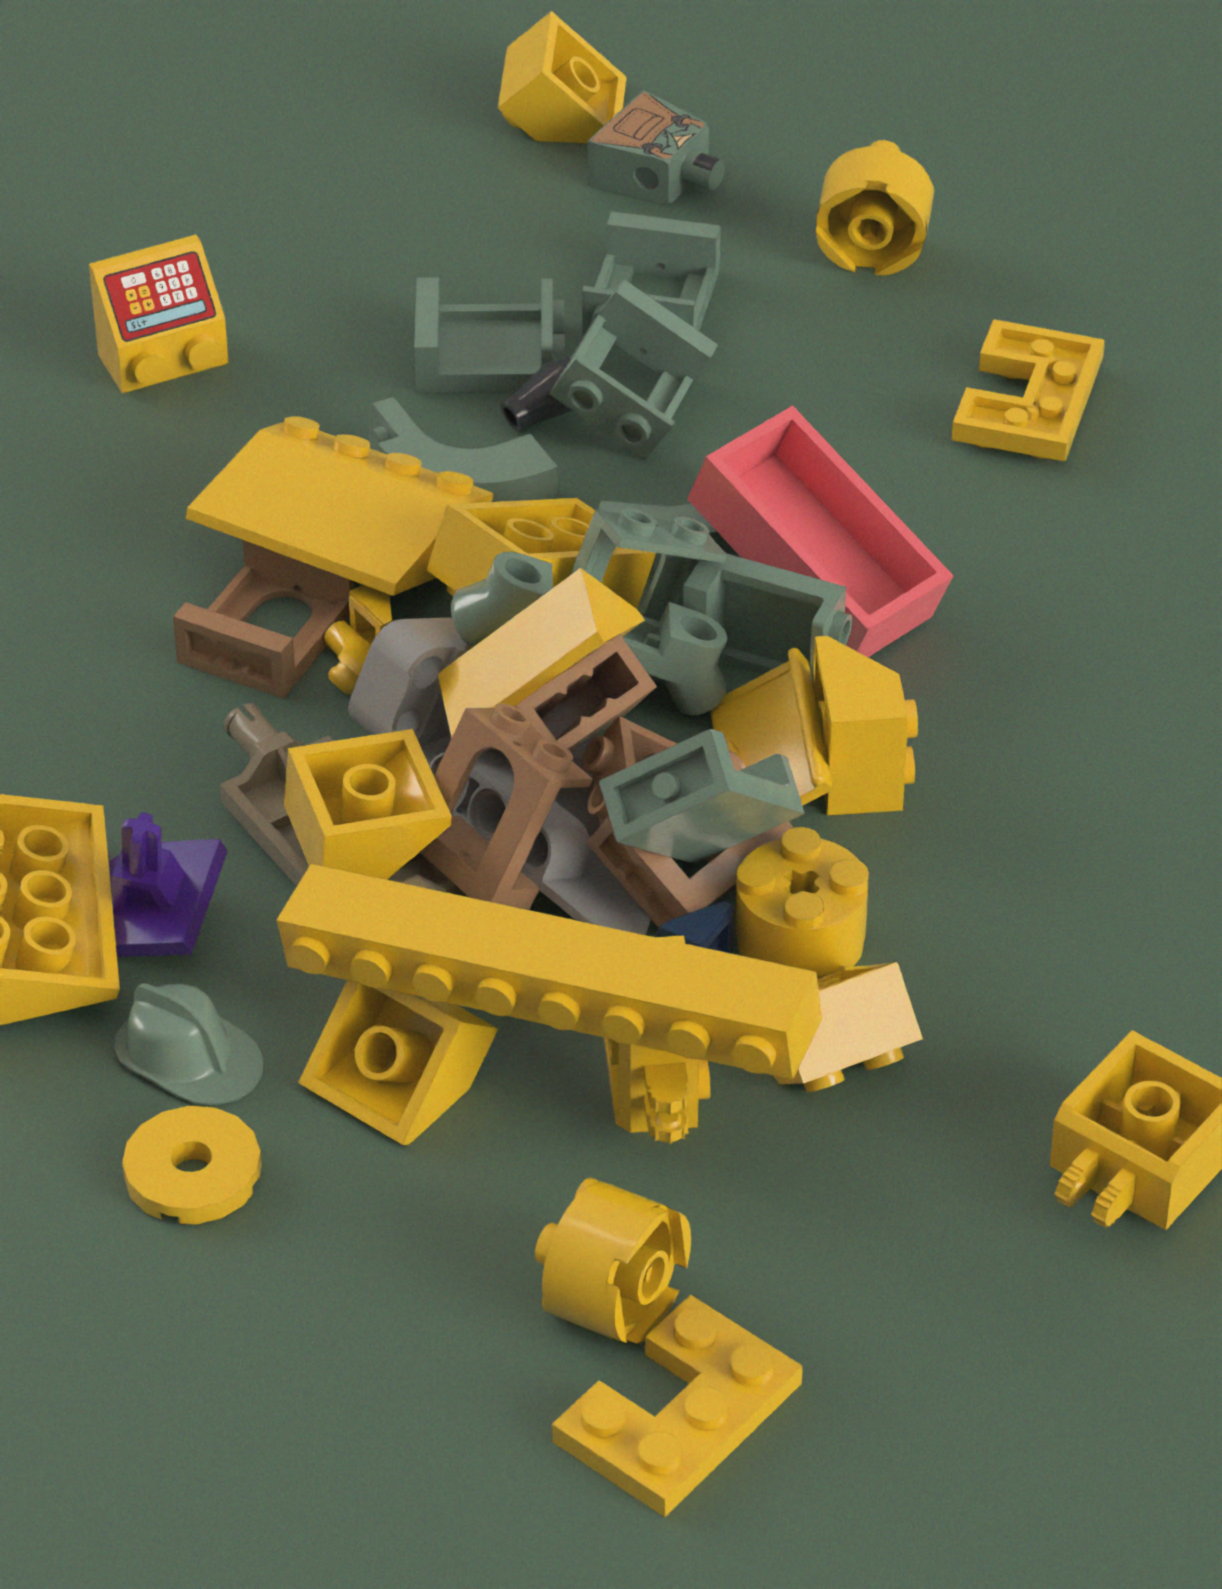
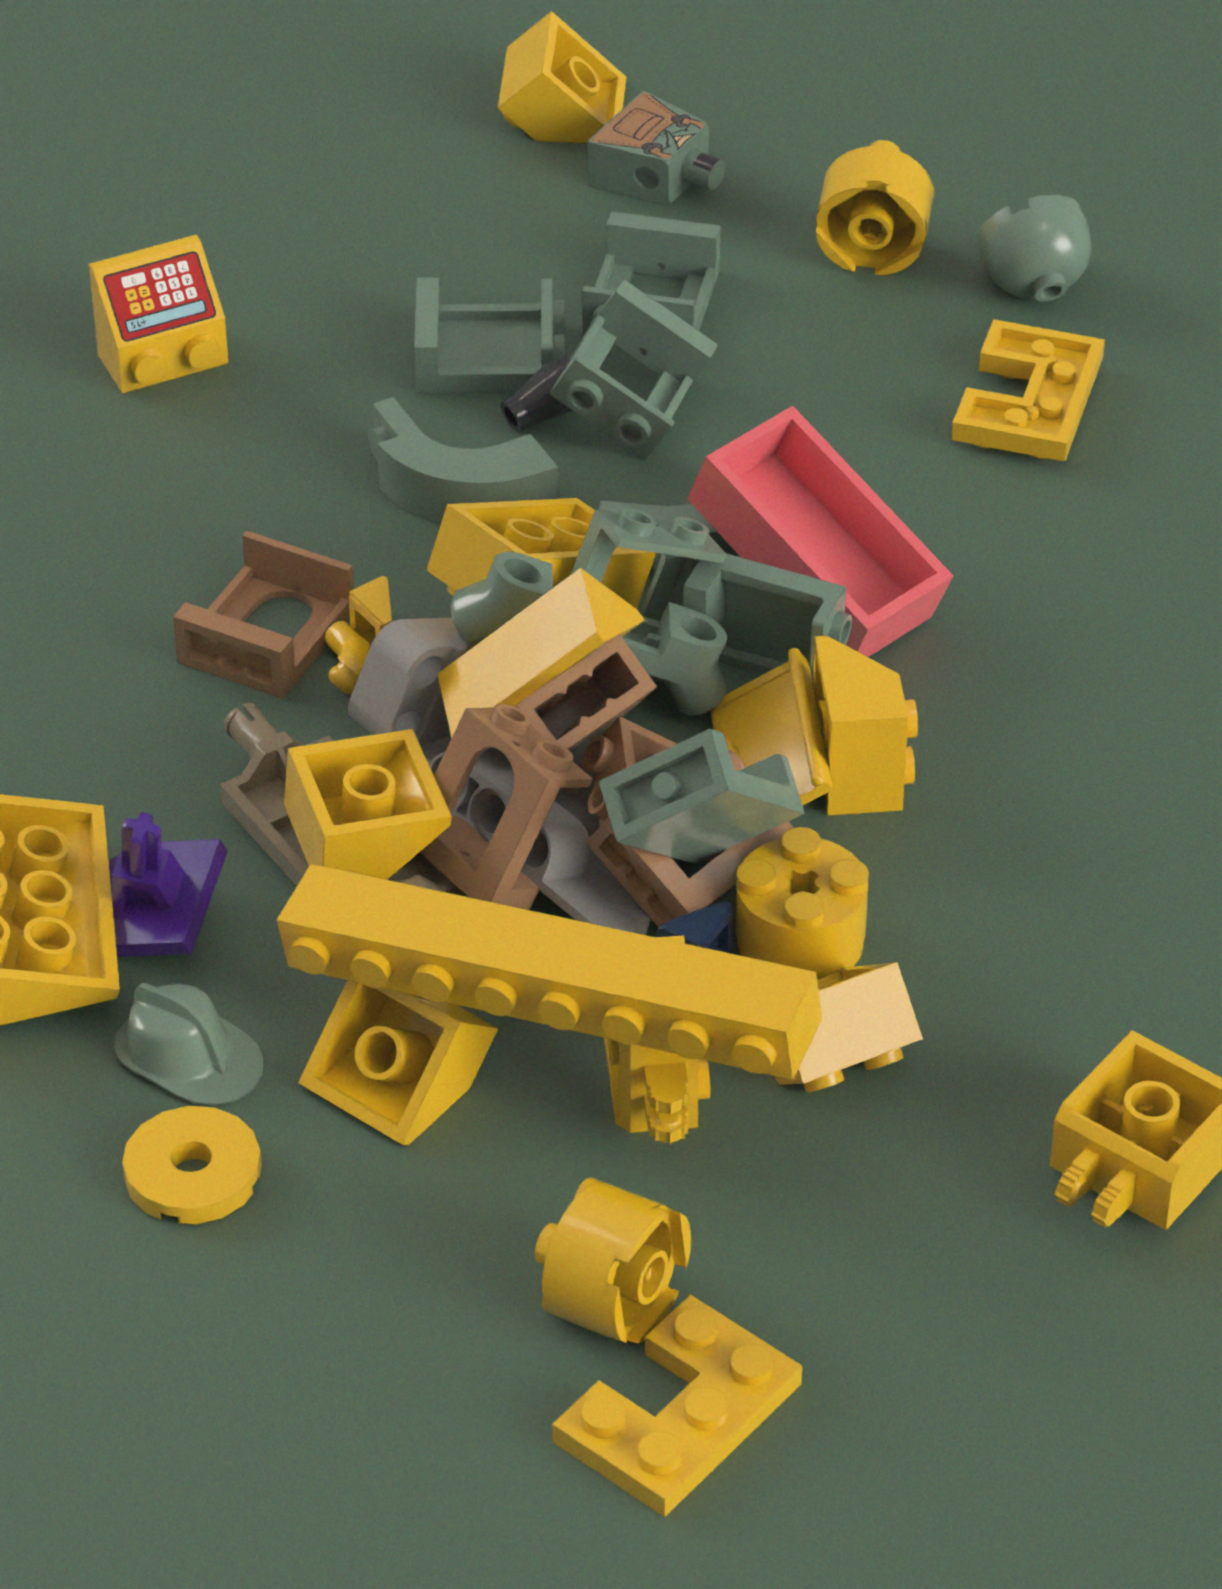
yellow slope [185,416,494,596] -> none
none -> sand green cylinder [976,195,1091,302]

